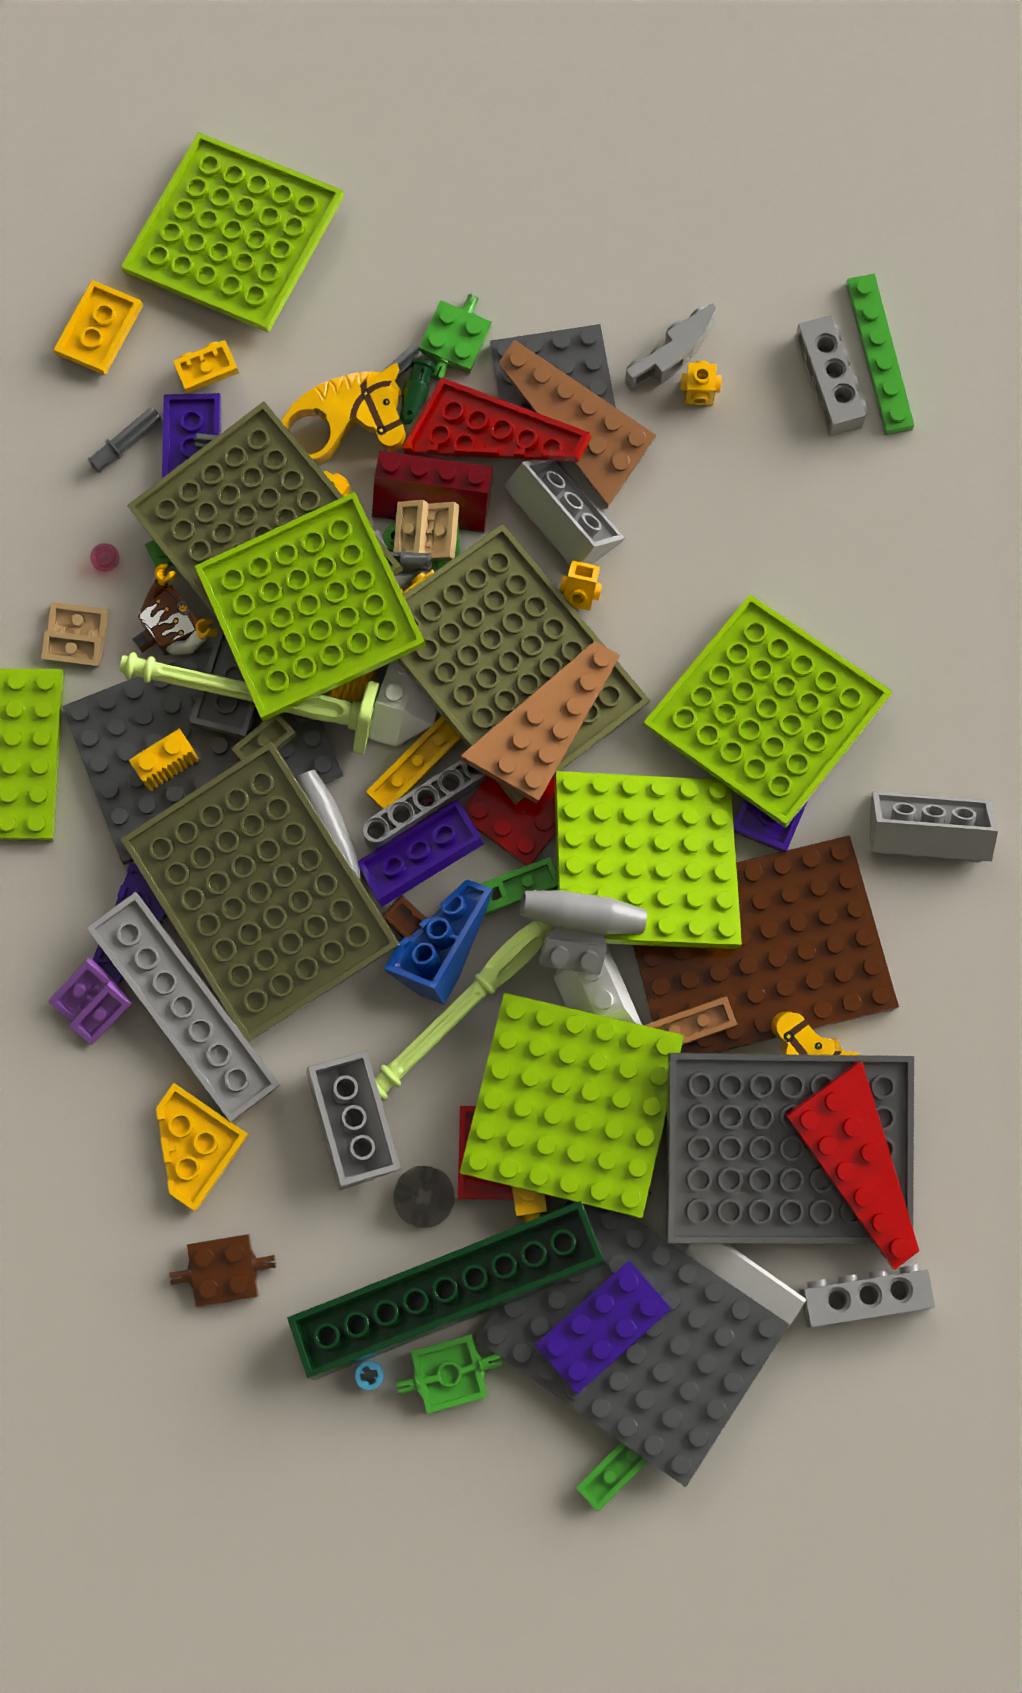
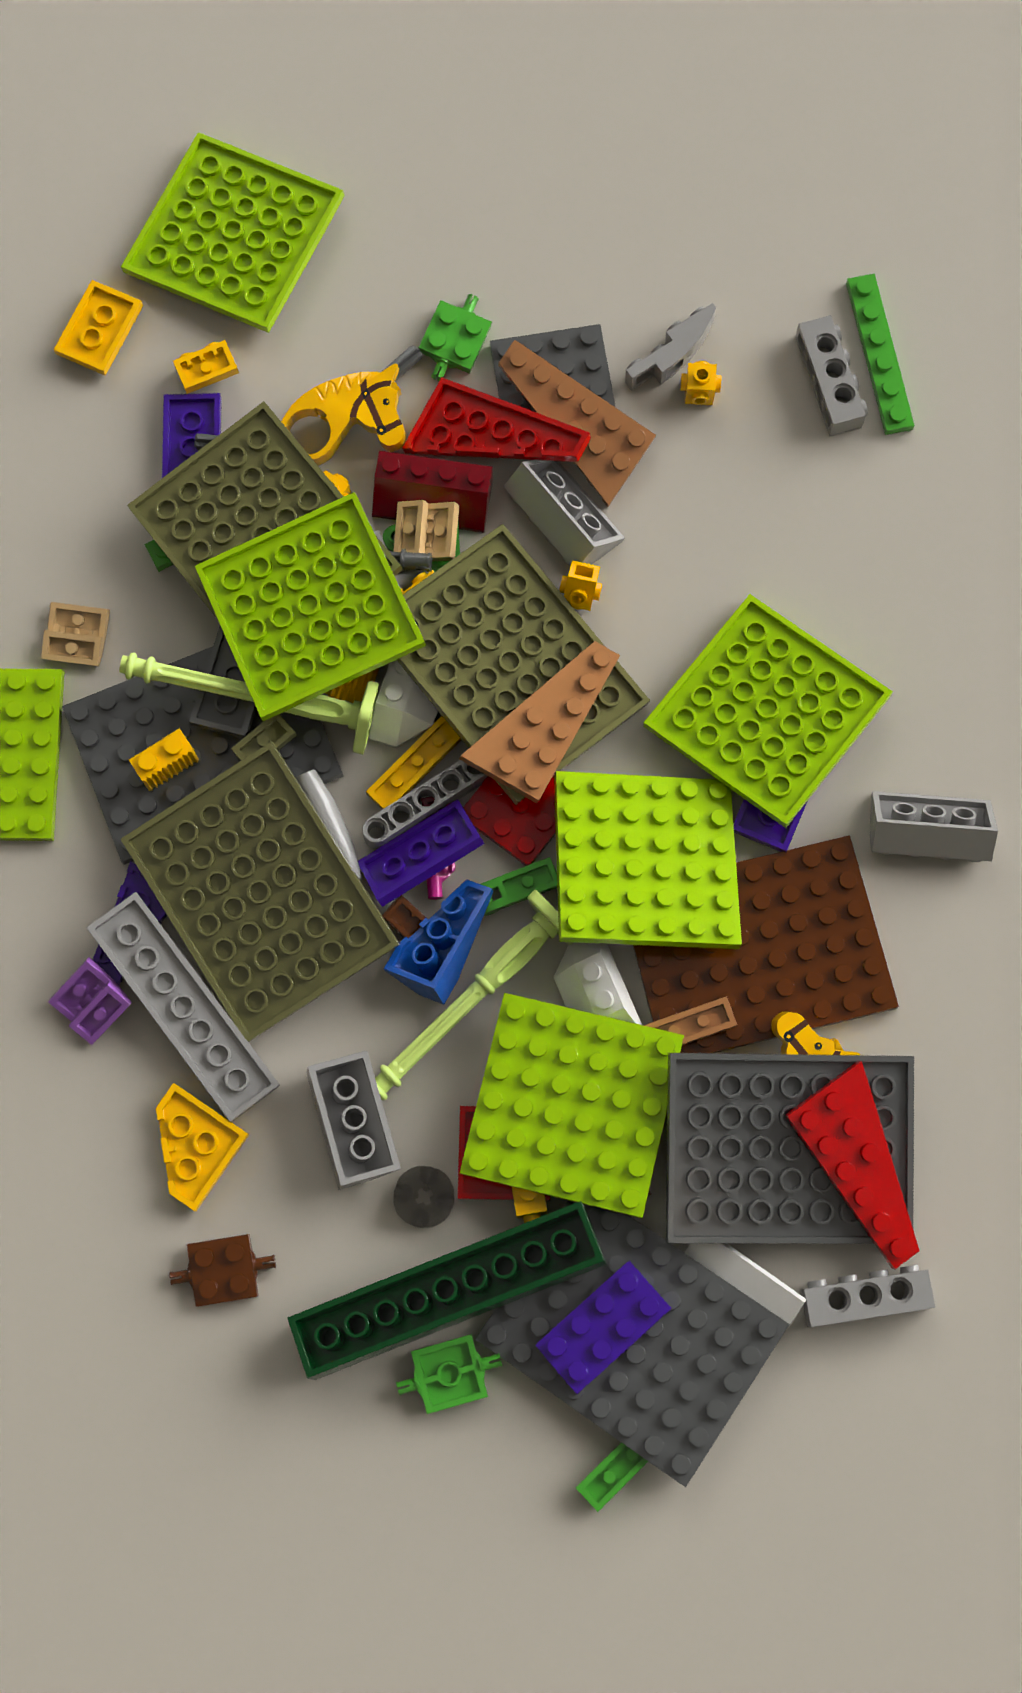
dark grey axle [88,408,161,473] -> none
clear pink plate [90,543,120,572] -> none
torso [132,564,217,655] -> none
medium azure bush [355,1361,384,1390] -> none
dark green piece [400,357,436,425] -> none
light grey plate [520,890,647,975] -> none
none -> dark pink arm [427,862,456,900]

